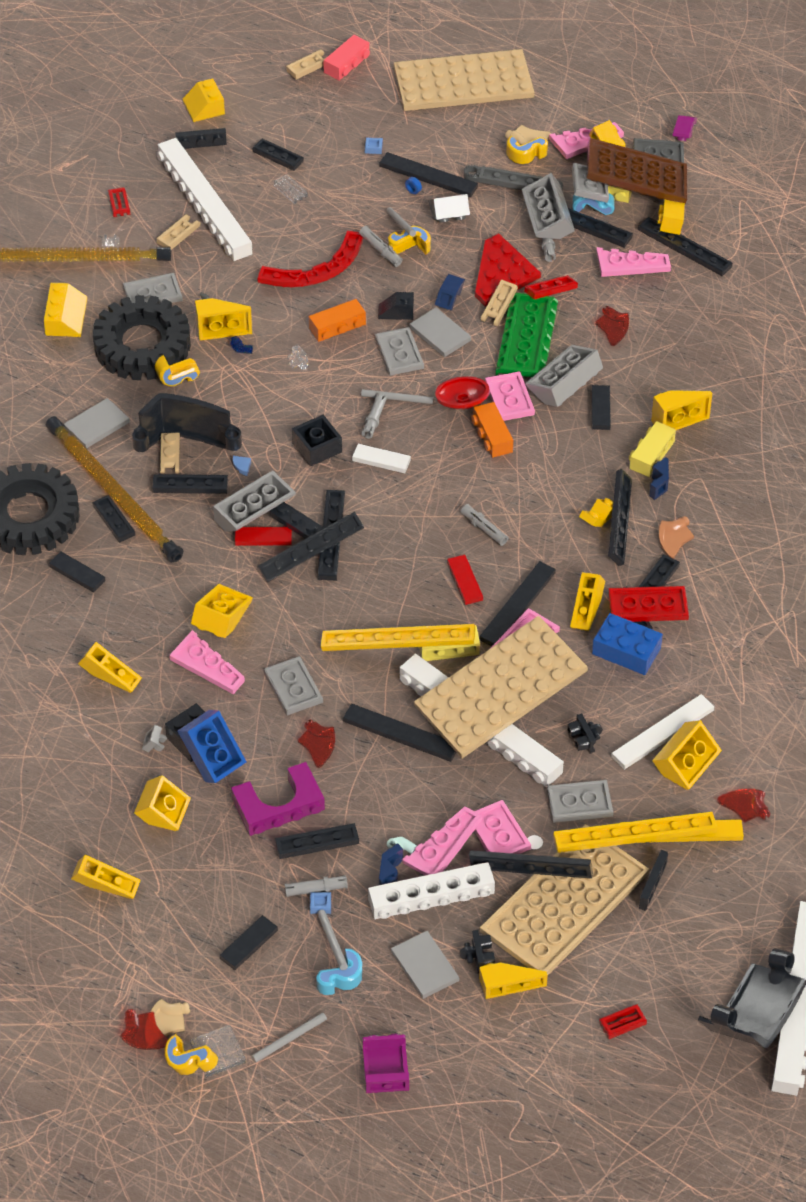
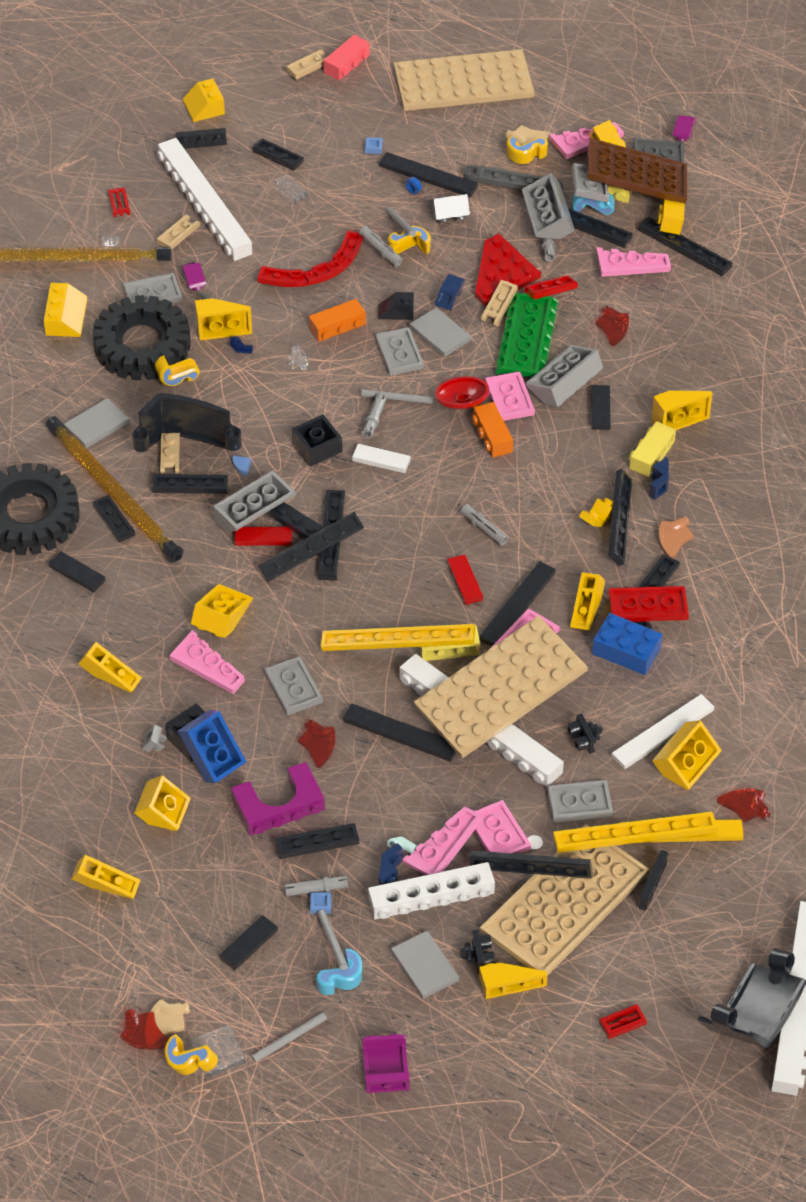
none -> magenta slope [181,261,206,291]

